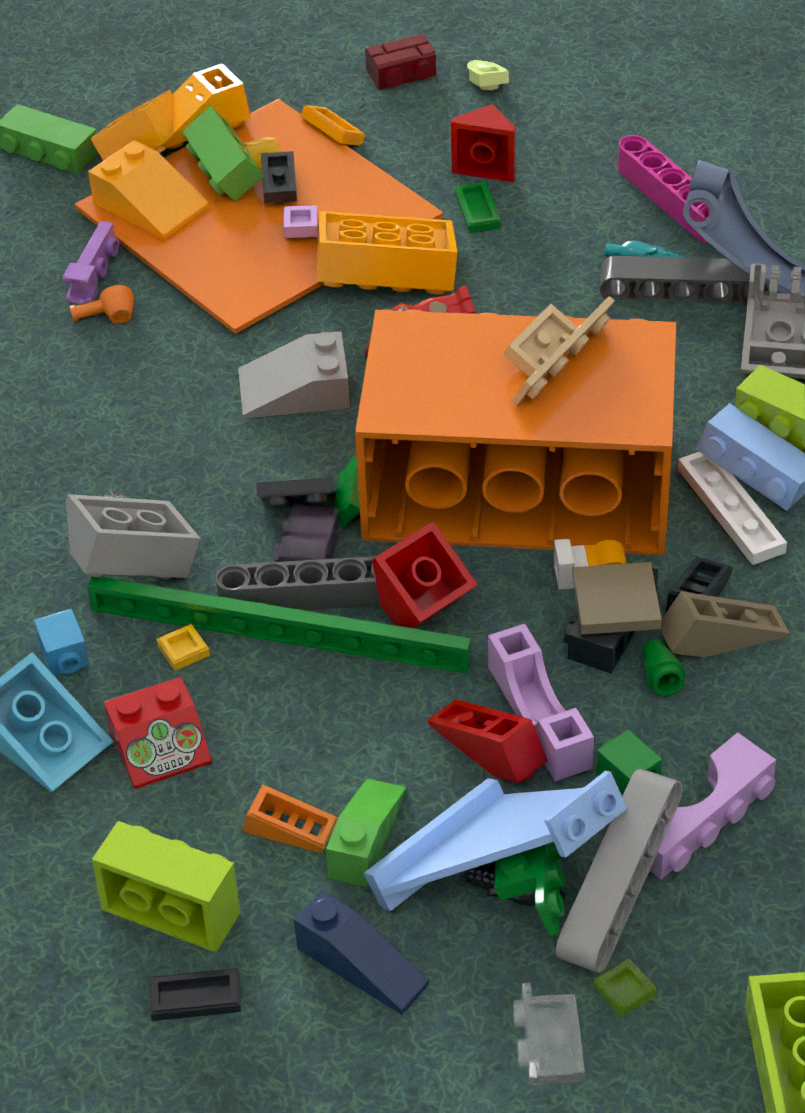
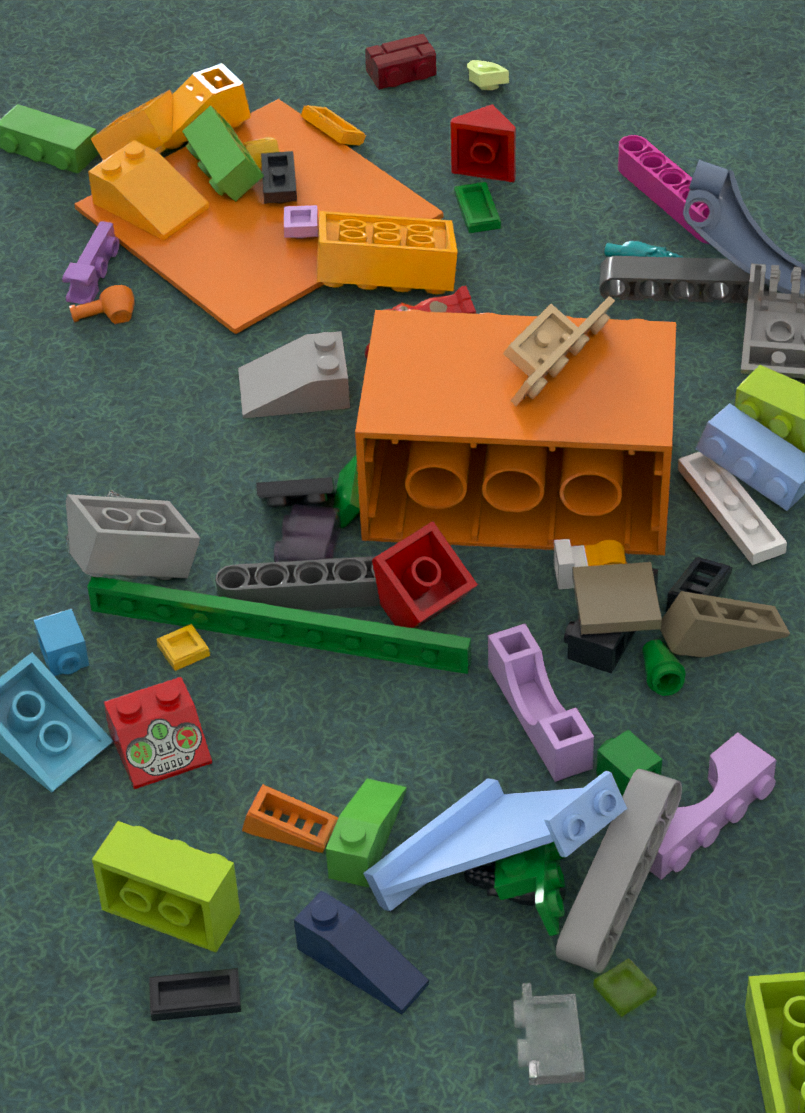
red slope [427,699,548,784] -> none

